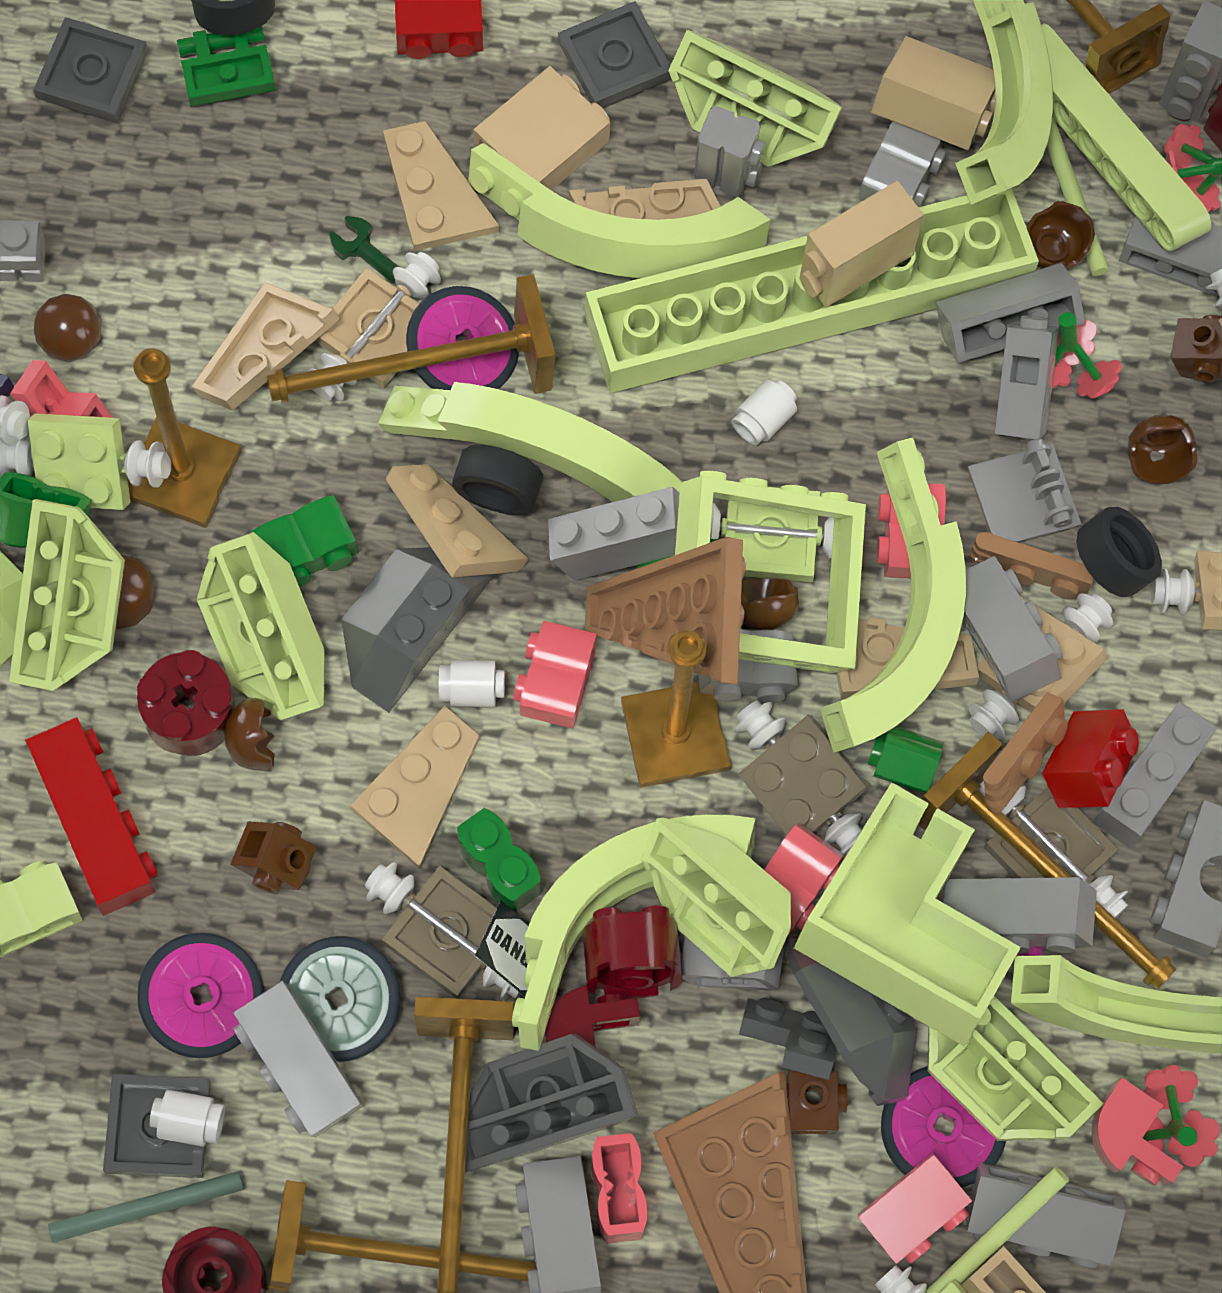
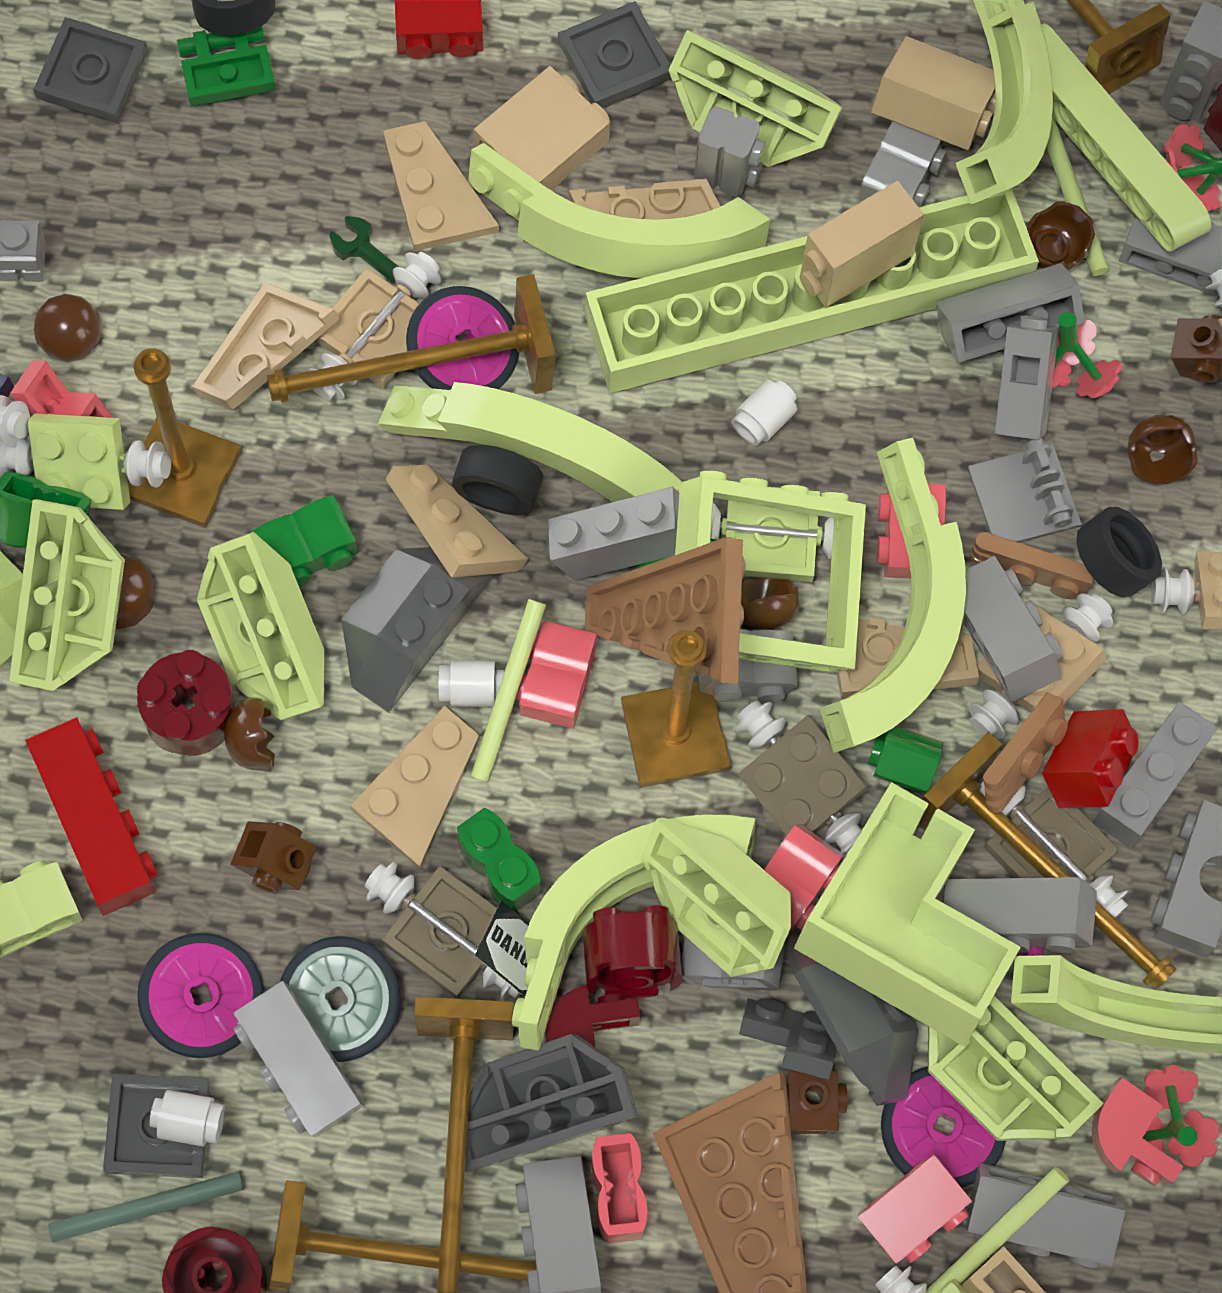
none -> yellowish green bar [471,599,546,781]

